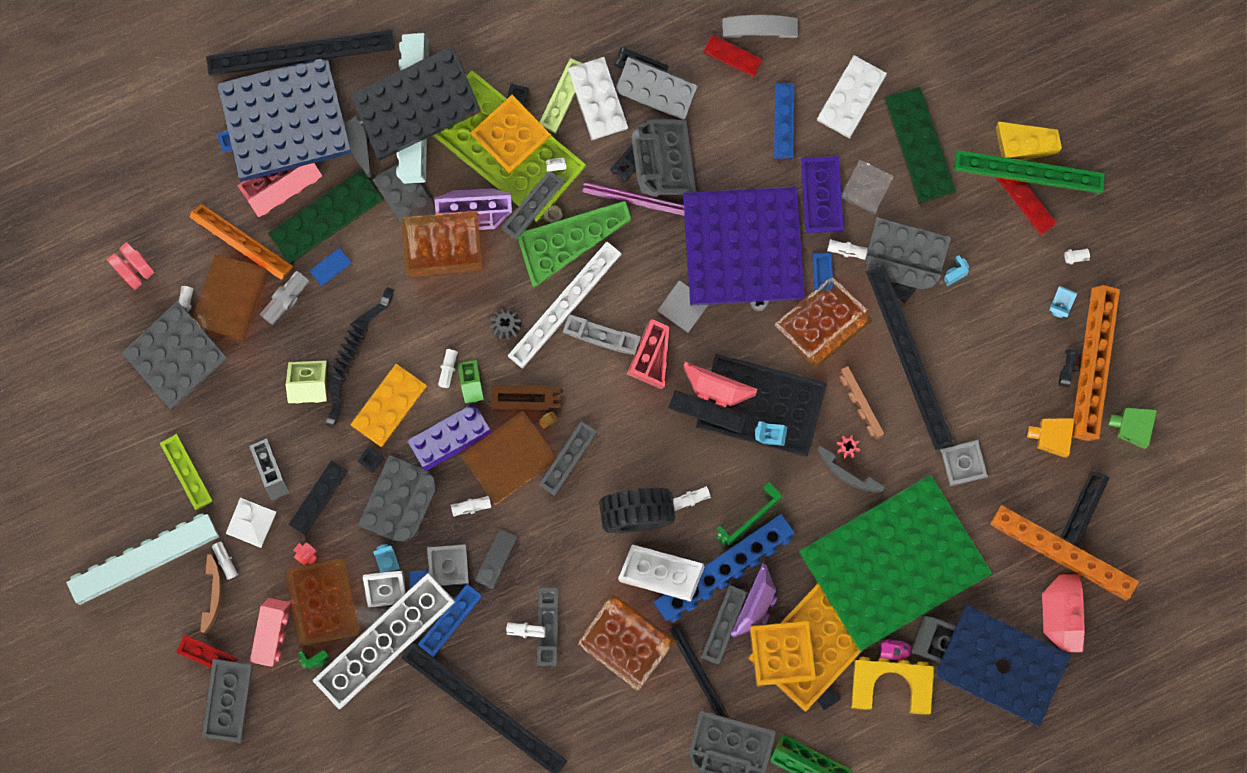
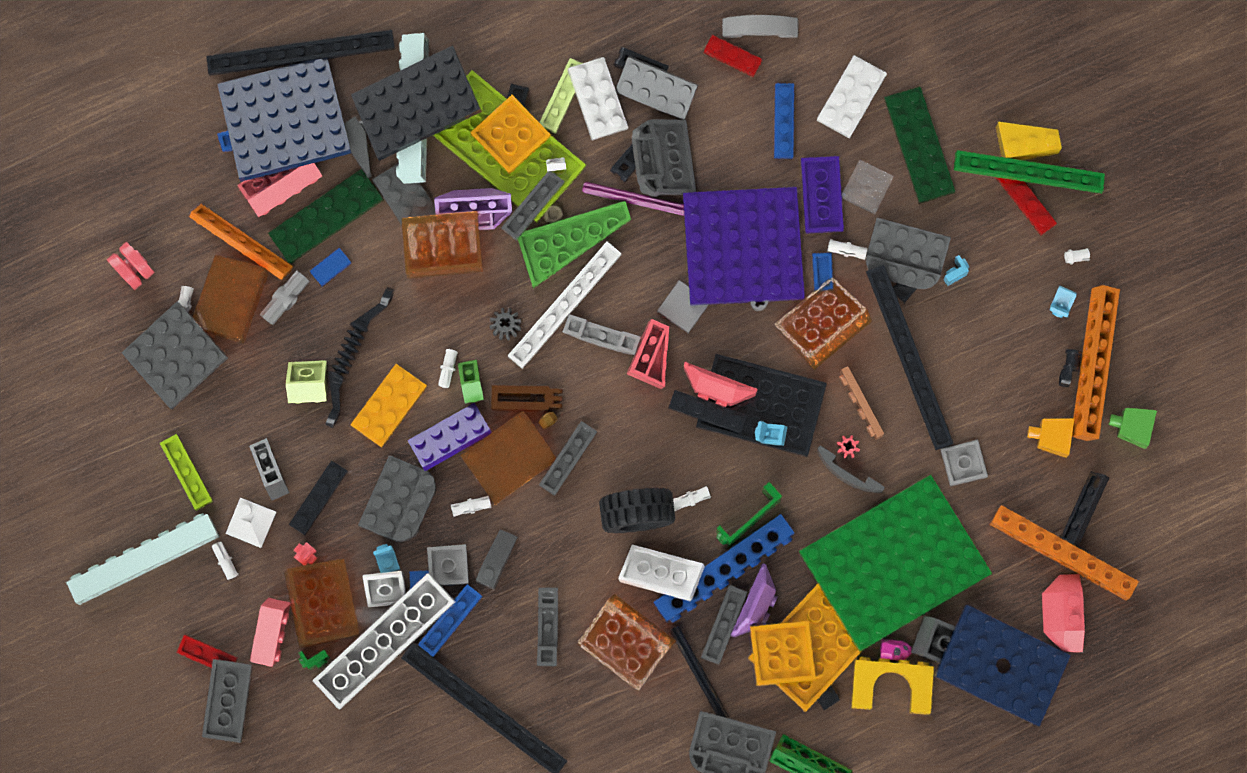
nougat slope [200,554,222,634] -> none
black tile [357,446,385,473] -> none
white axle [506,622,546,638] -> none

